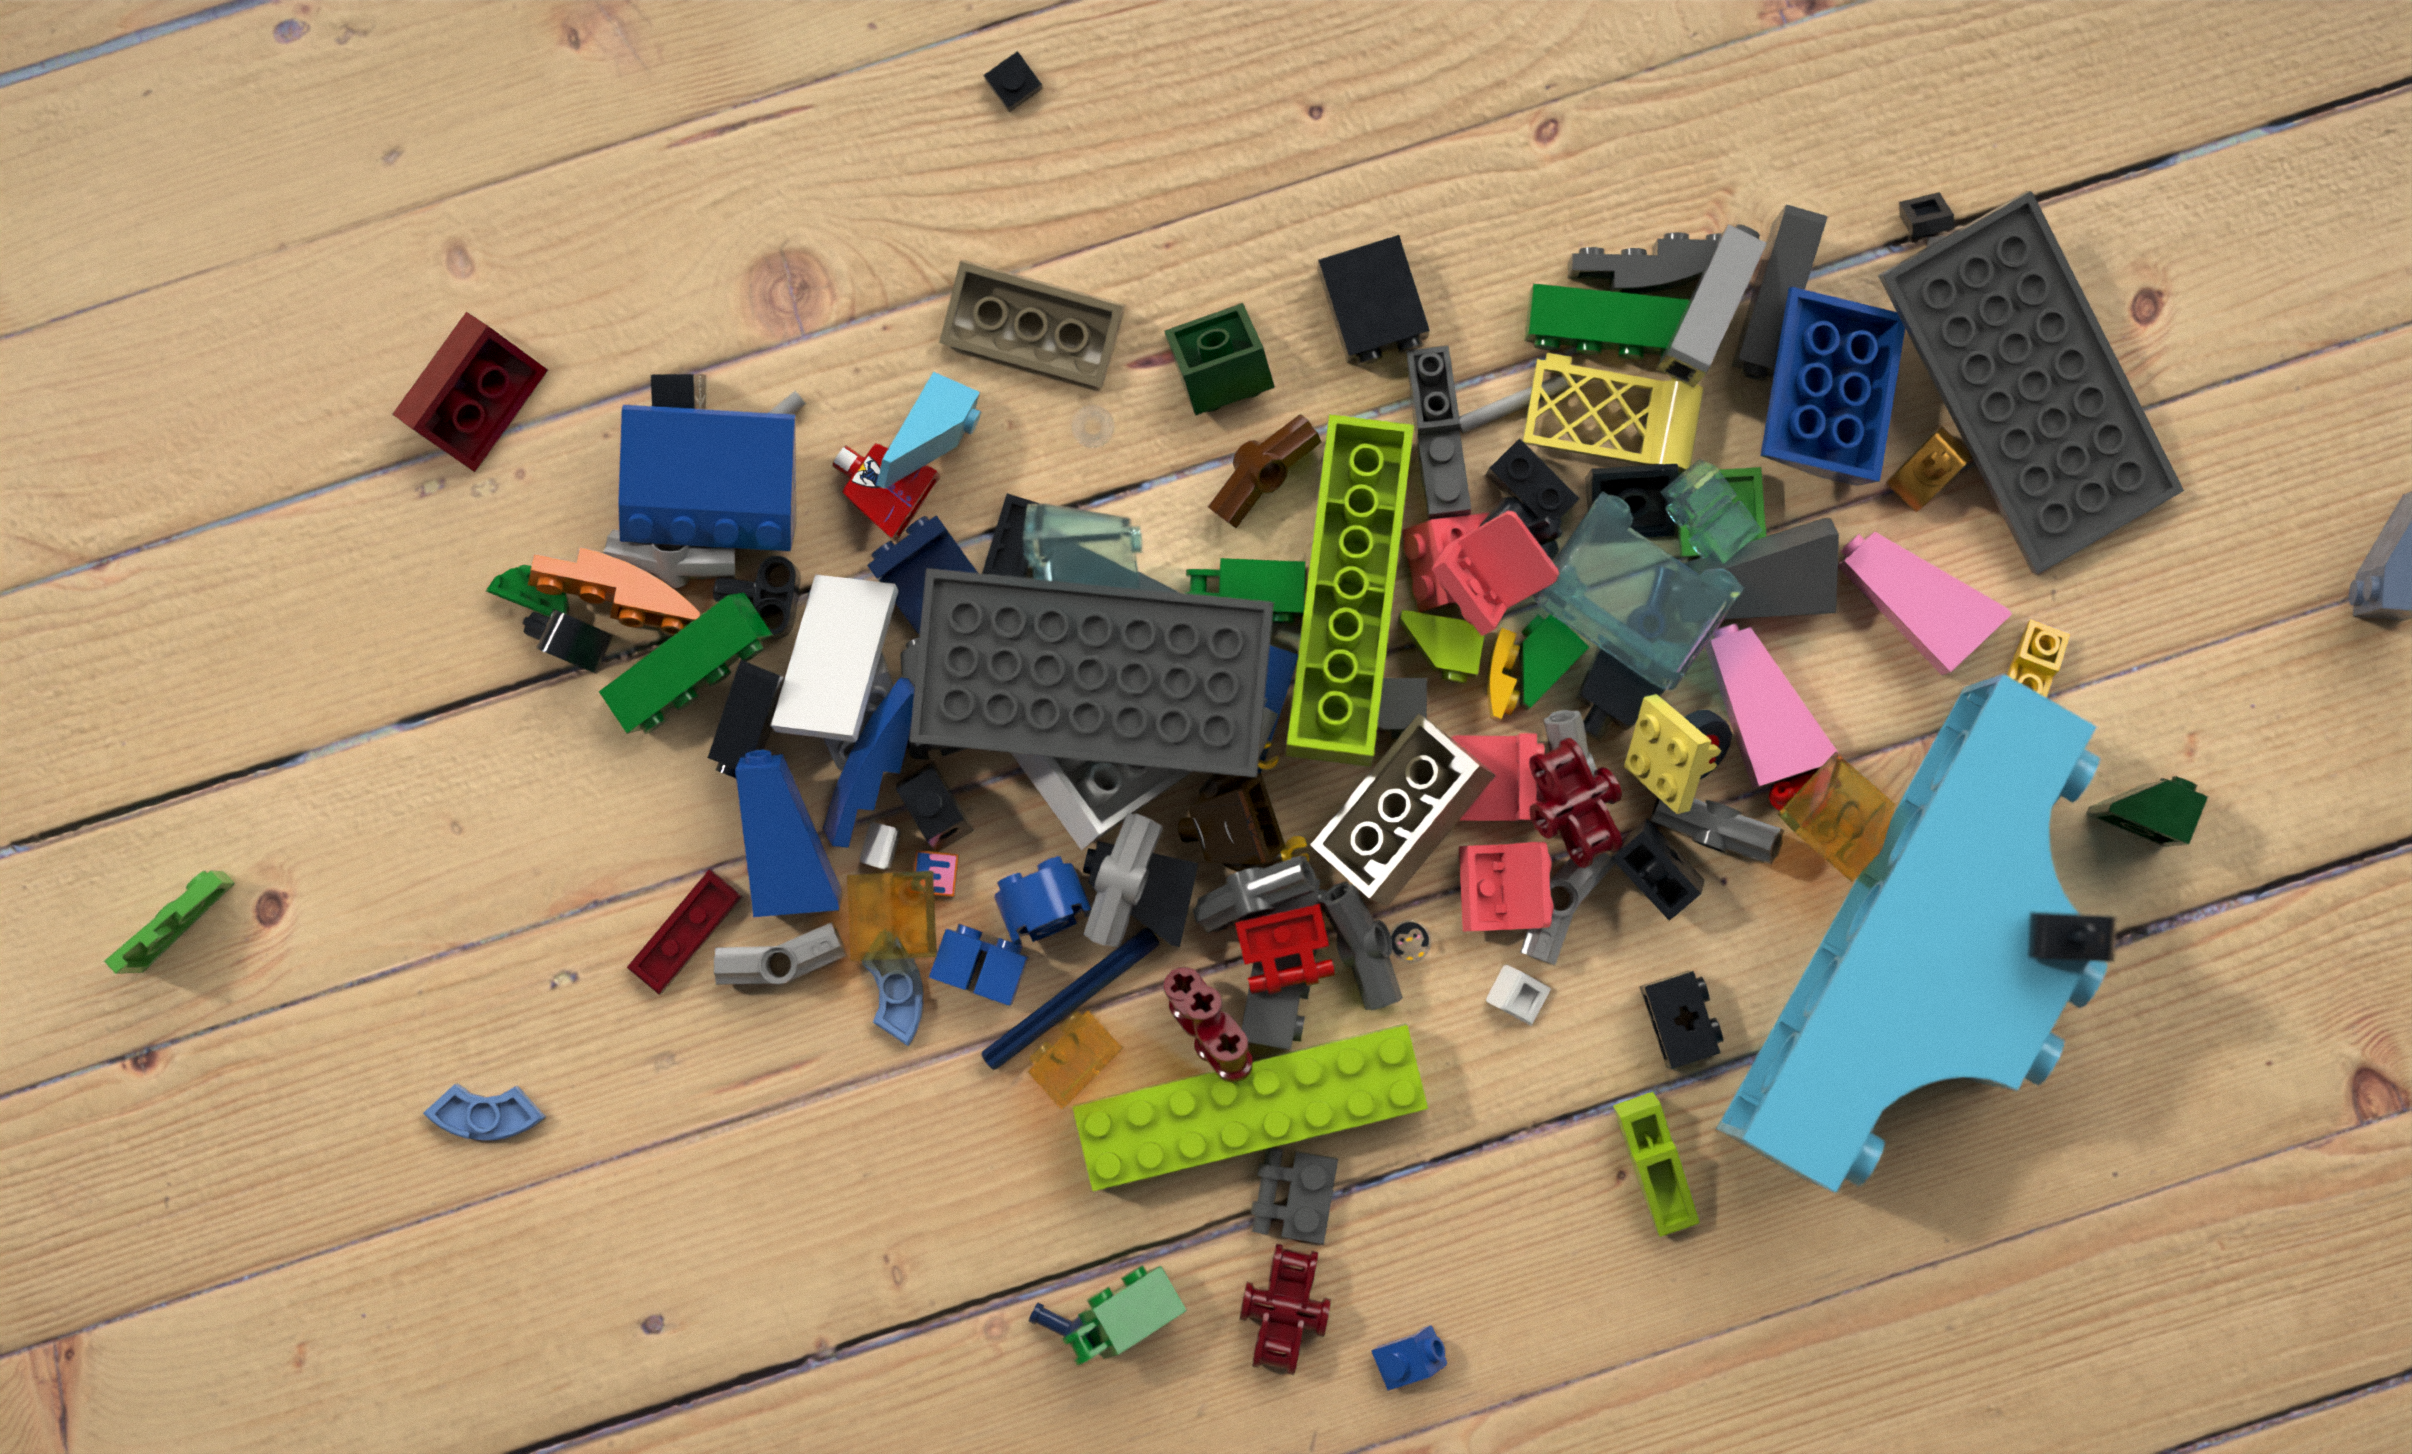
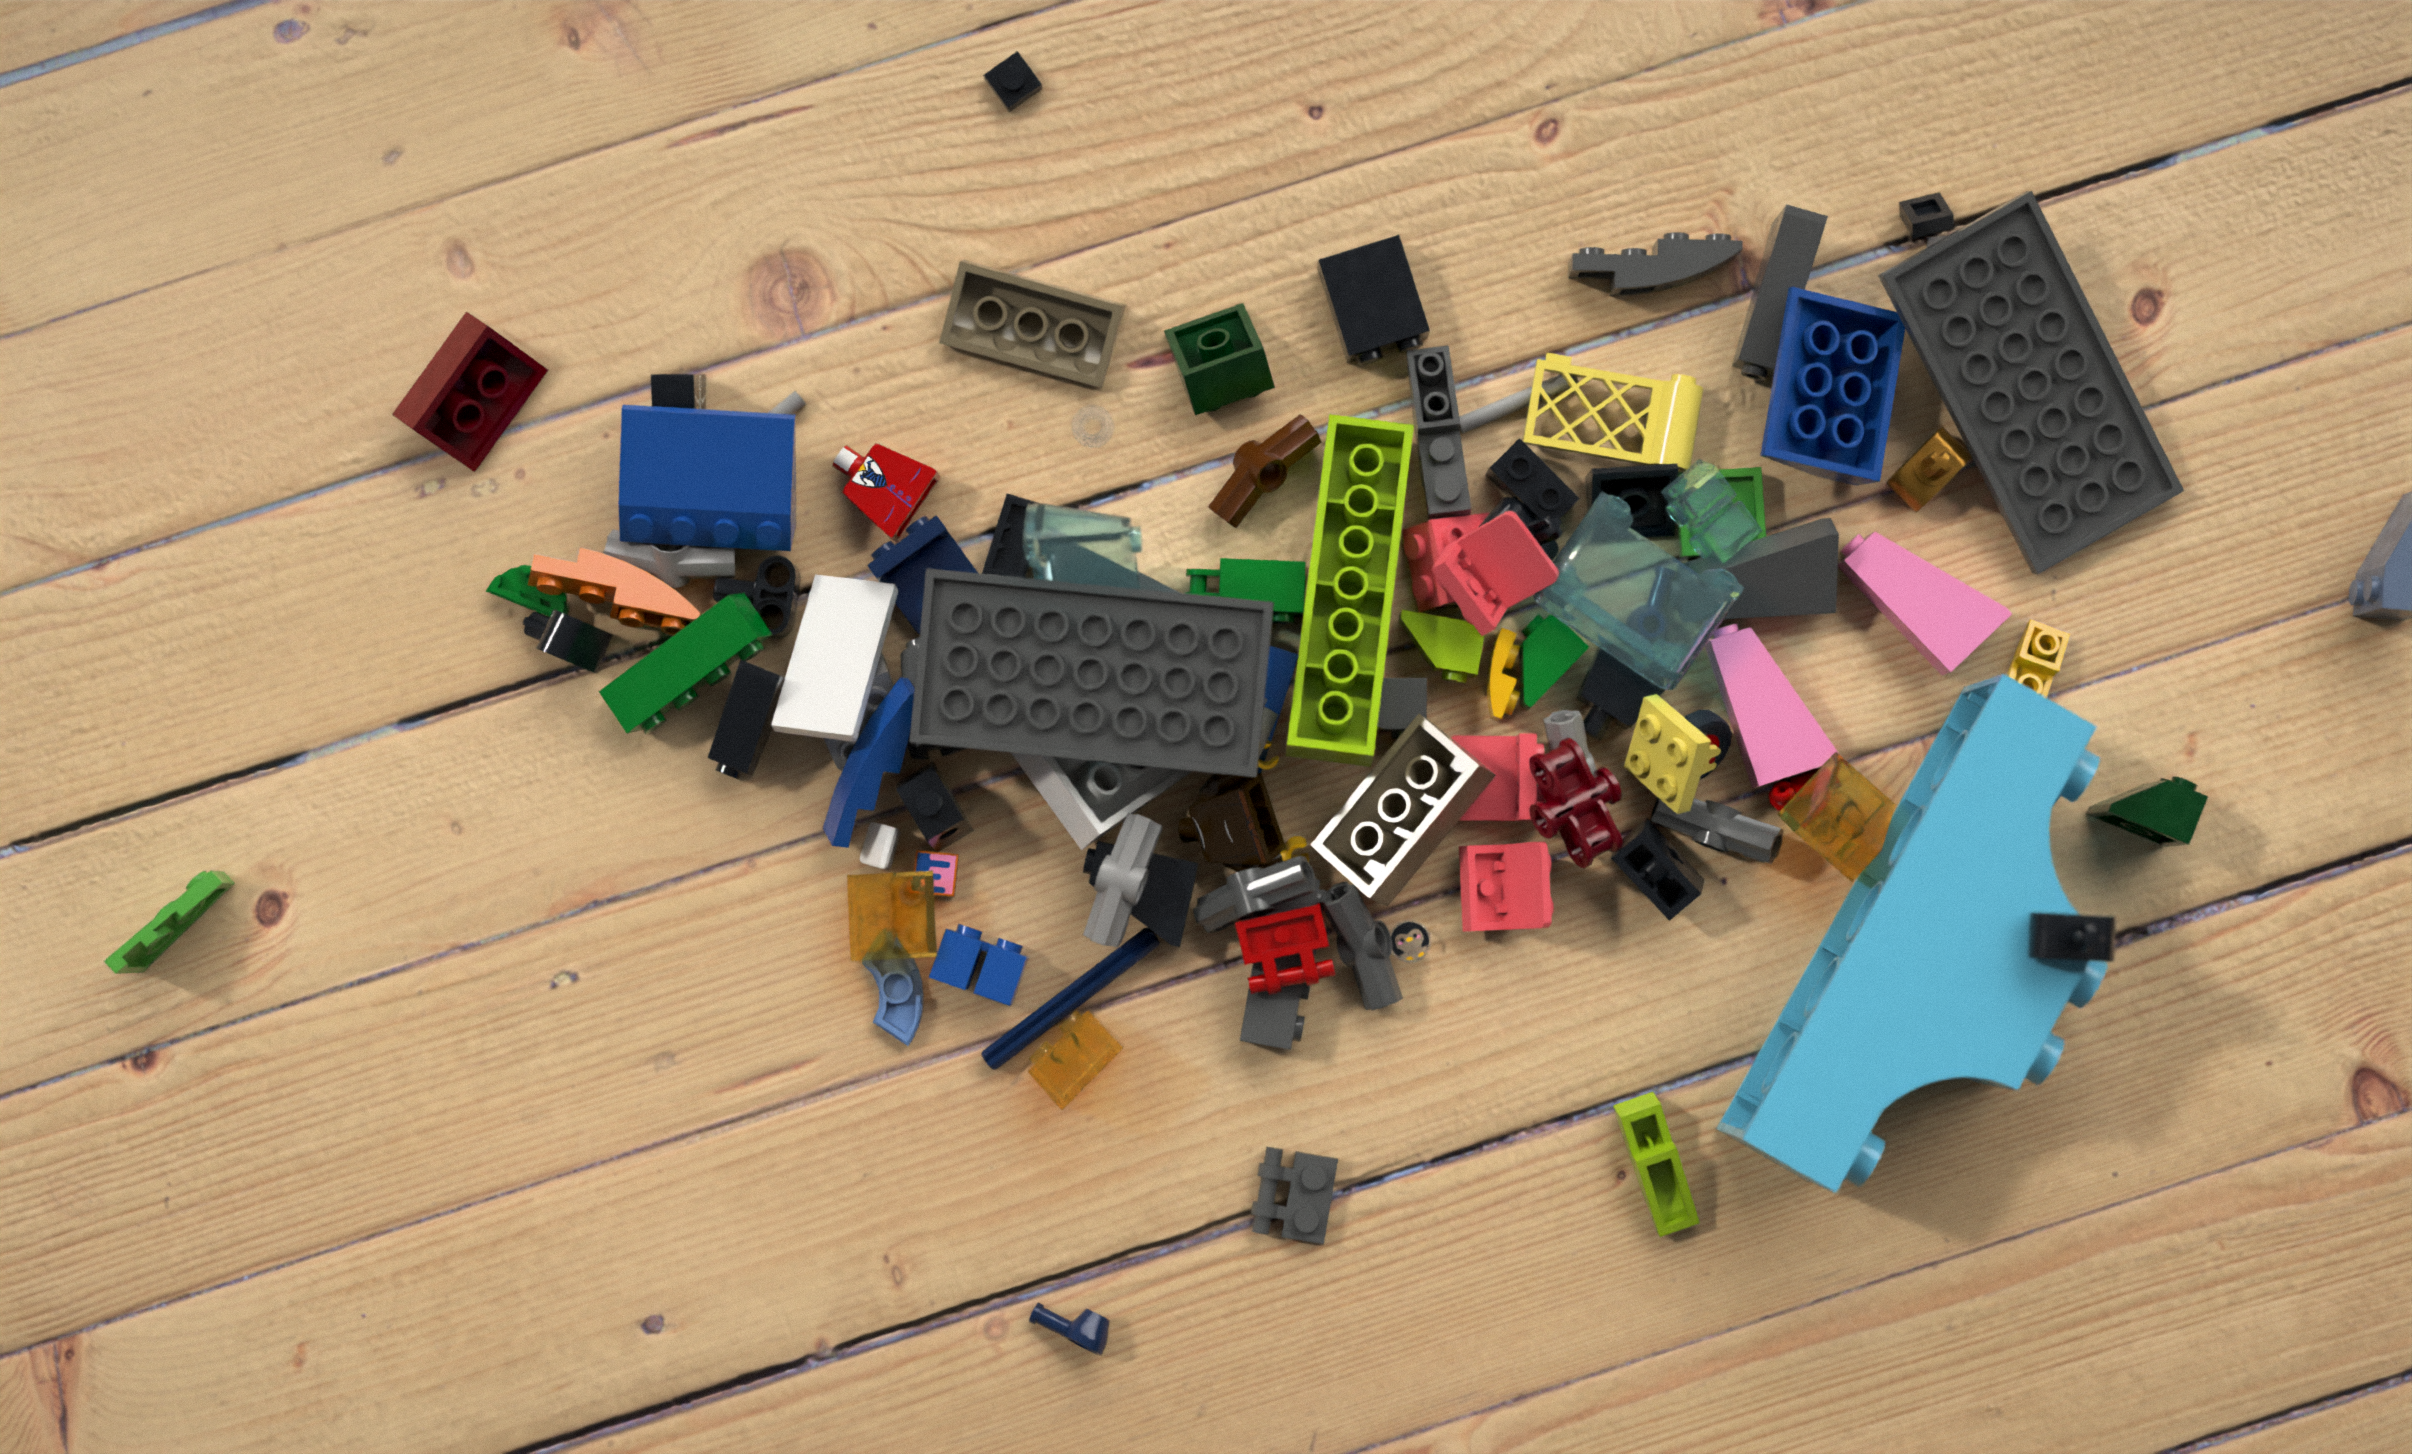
medium blue tile [423,1084,546,1140] -> none
dark red tile [627,869,744,995] -> none
light grey piece [714,922,847,985] -> none
blue slope [735,750,842,917] -> none
medium azure slope [877,372,981,489] -> none
blue brick [994,856,1092,945] -> none
brick [1062,1265,1187,1366] -> none
lime brick [1072,1023,1428,1192] -> none
dark red axle [1164,967,1253,1082] -> none
dark red axle [1239,1244,1331,1375] -> none
blue bracket [1371,1325,1447,1391] -> none
white slope [1486,965,1551,1026] -> none
light grey piece [1520,852,1616,965] -> none
green brick [1525,283,1689,360] -> none
black brick [1639,971,1724,1069] -> none
slope [1656,224,1767,387] -> none

